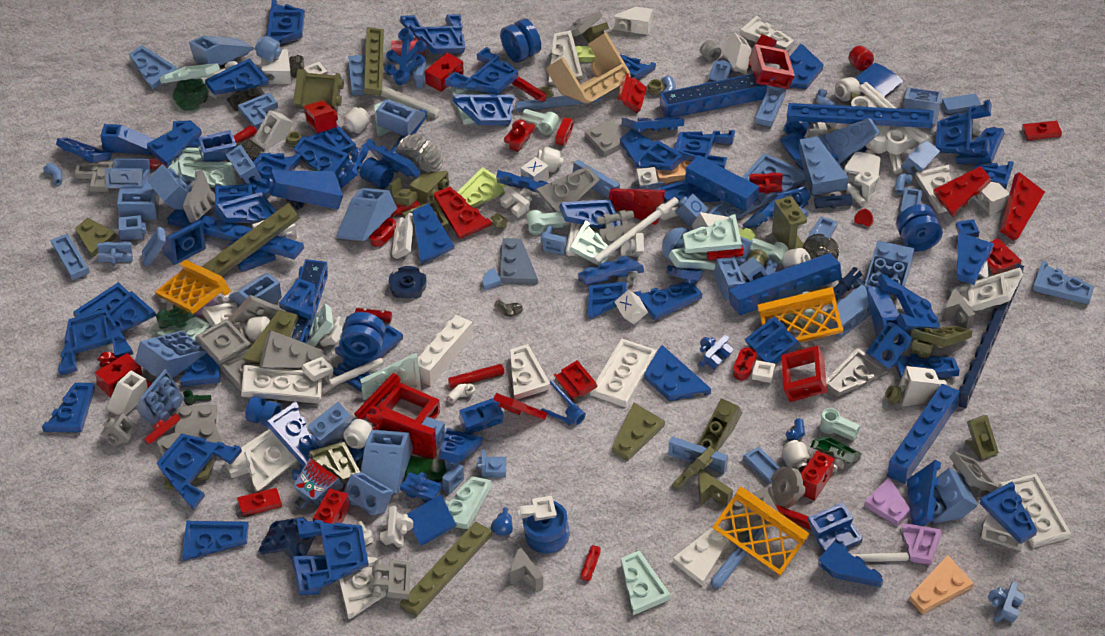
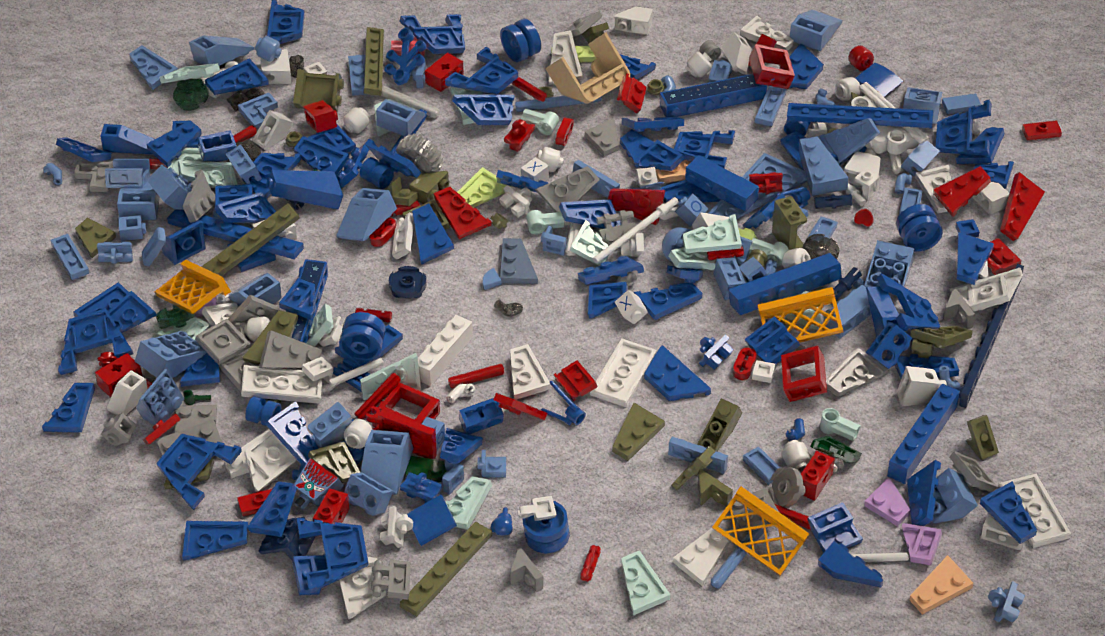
white hand [357,521,373,546] -> none
olive plate [884,386,902,405] -> none
medium blue wing [1033,260,1094,305] -> none
none -> blue wing [247,481,297,537]
none -> white head [686,52,712,78]
none -> medium blue slope [790,10,843,51]
none -> medium blue arm [939,366,960,390]

